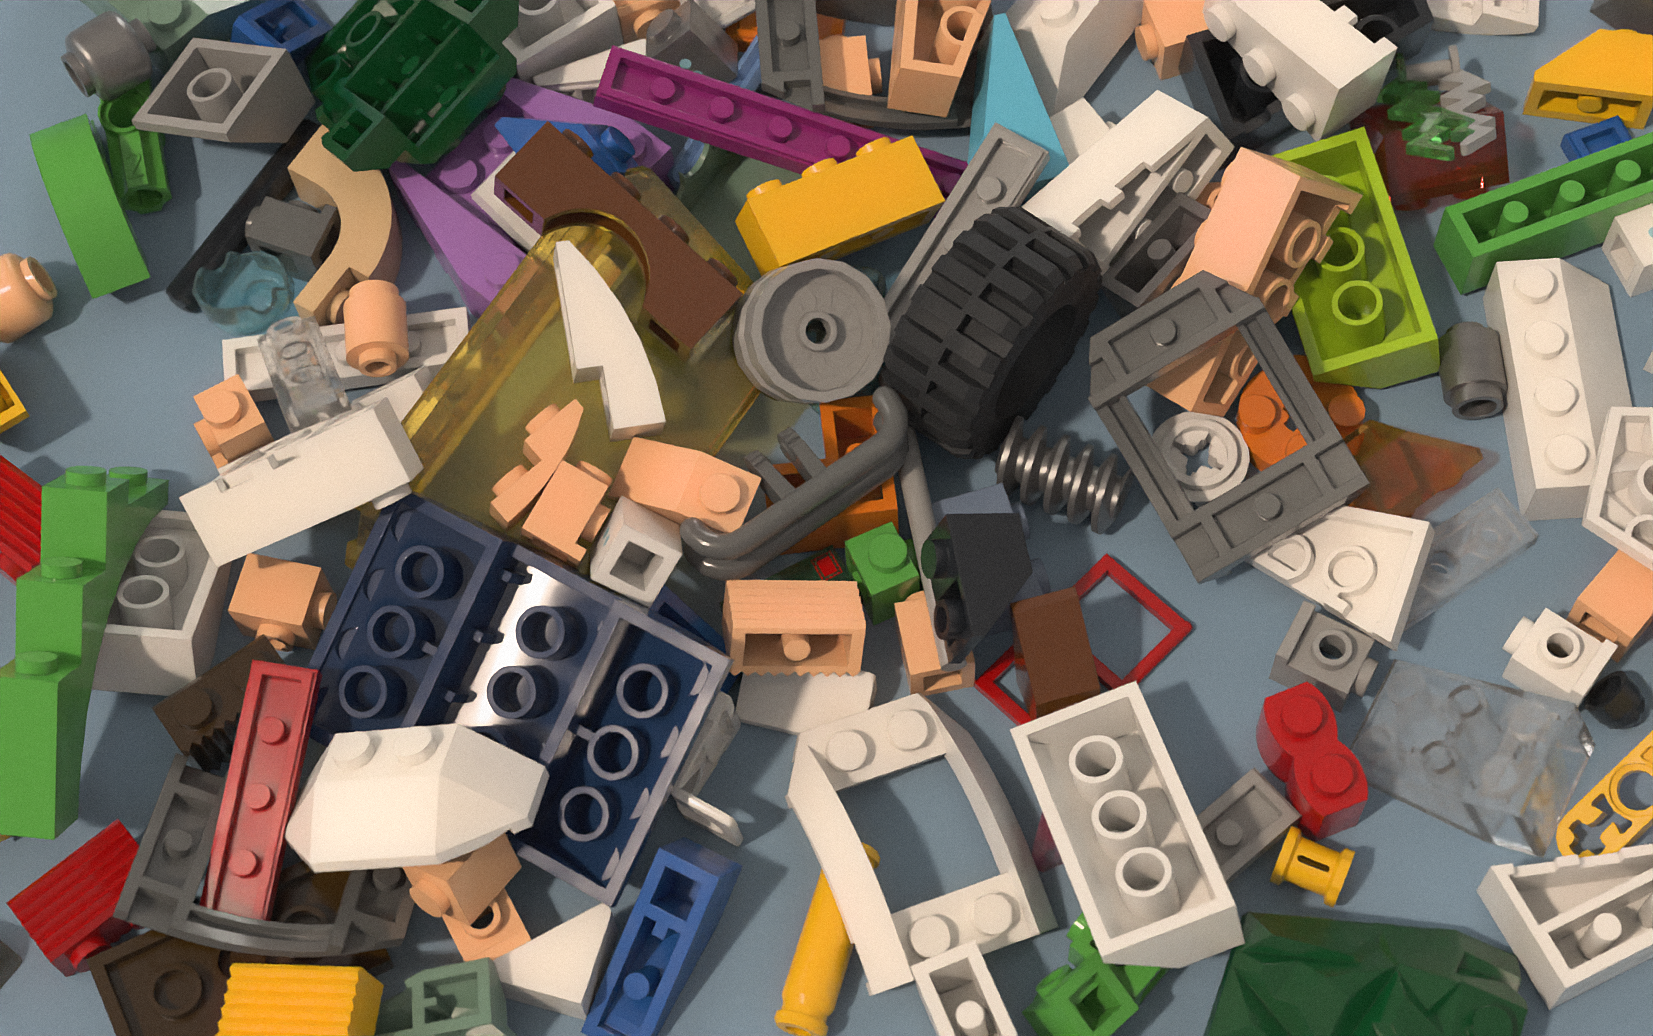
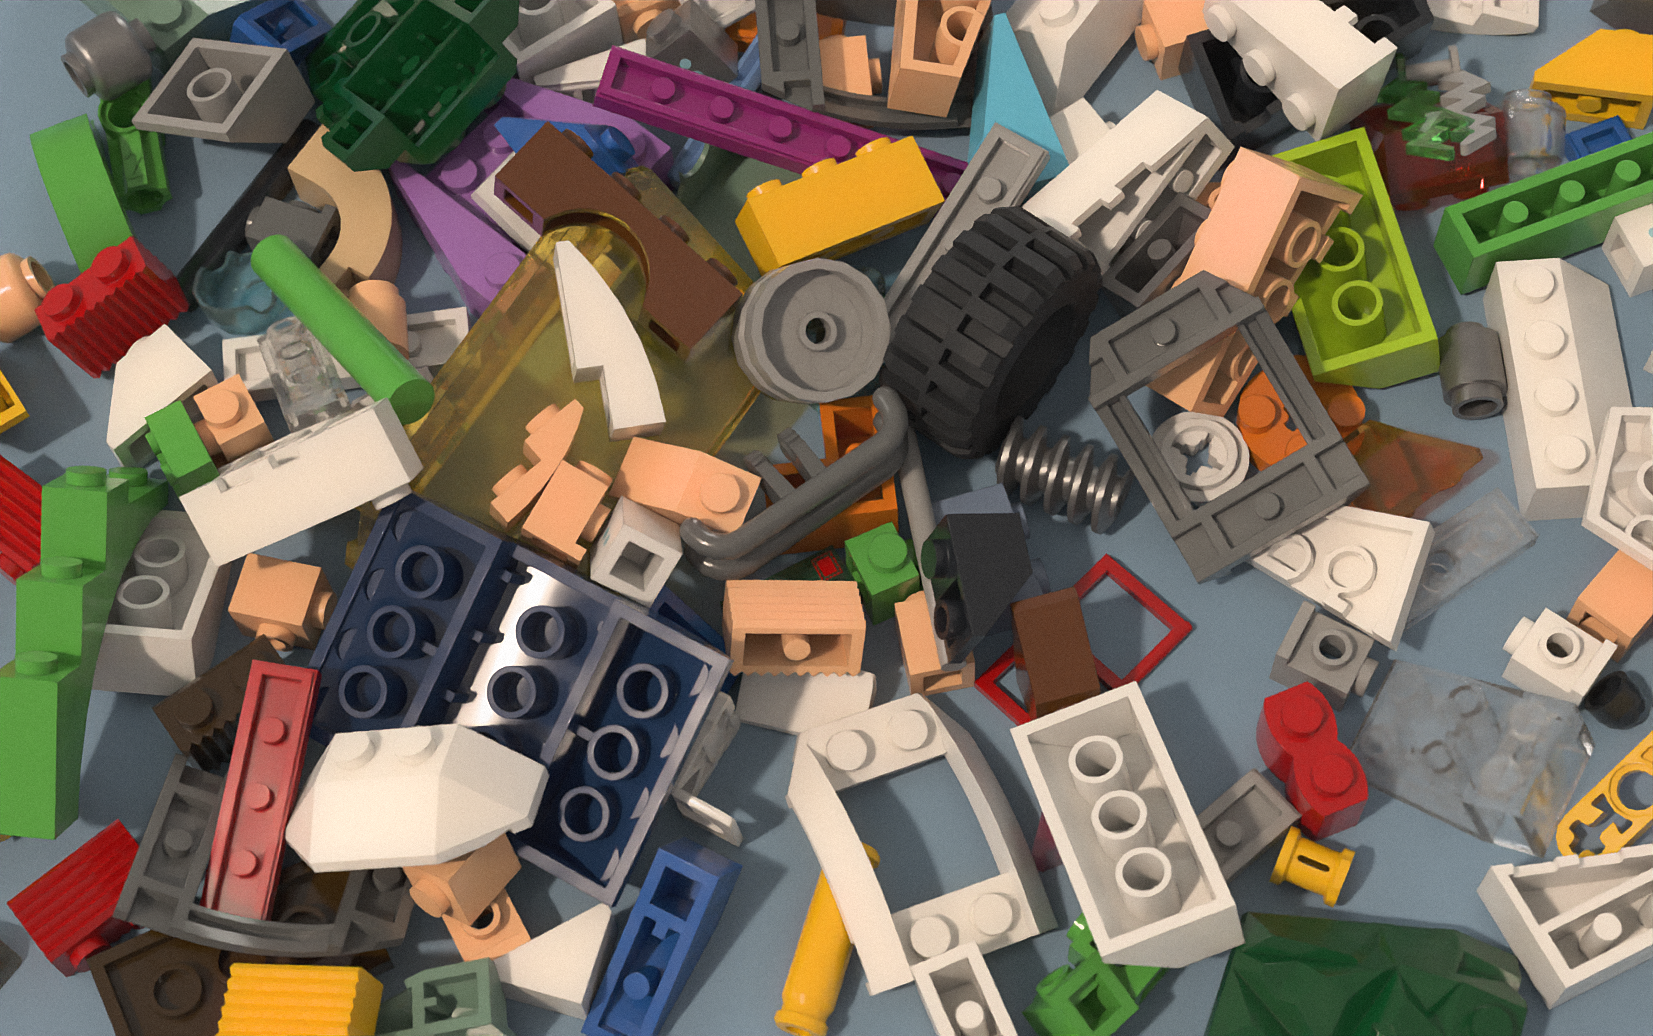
none -> red brick [34,235,189,378]
none -> white slope [106,324,219,468]
none -> bright green piece [144,400,220,502]
none -> bright green piece [251,234,435,425]
none -> clear head [1485,89,1566,182]

